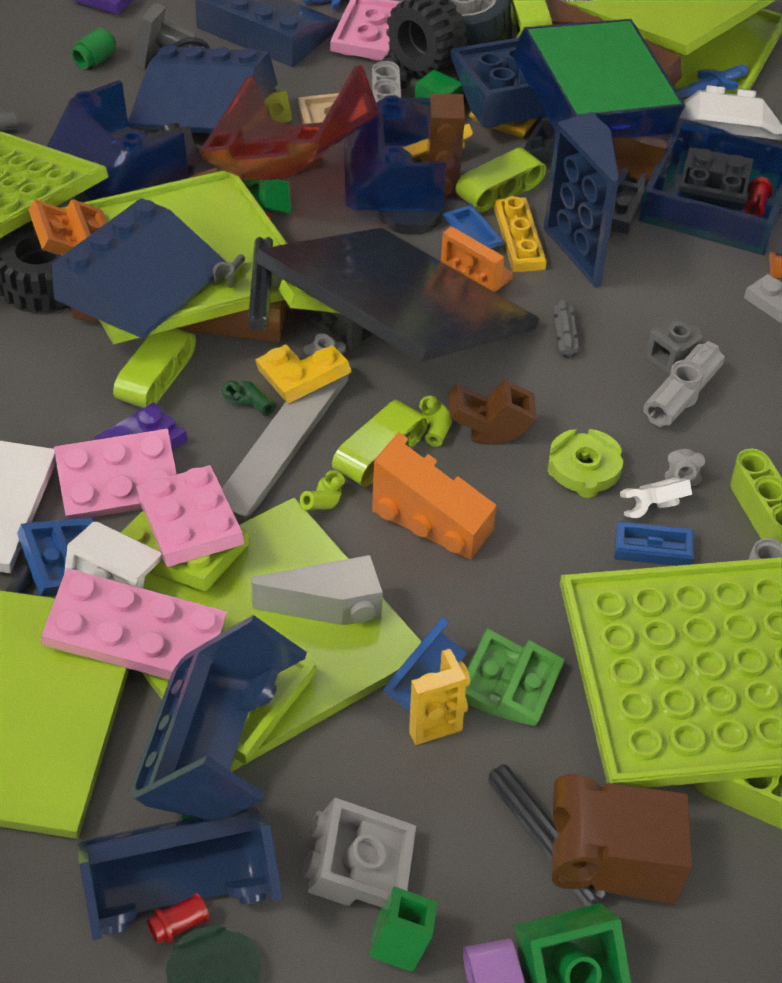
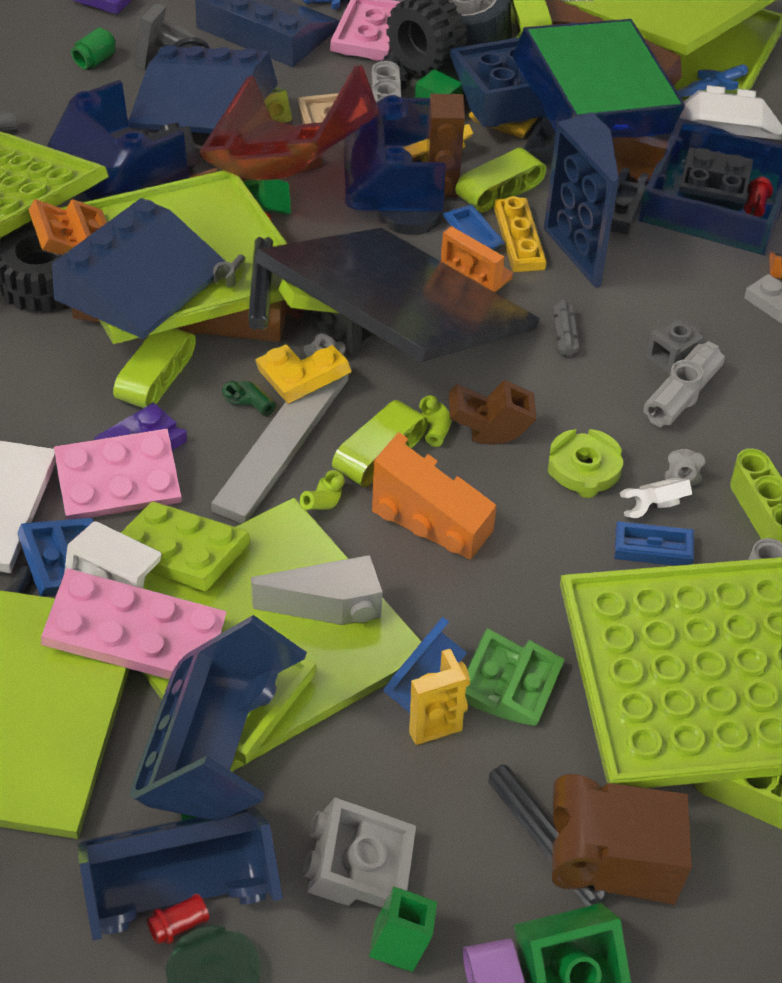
bright pink plate [136,465,244,567] -> none

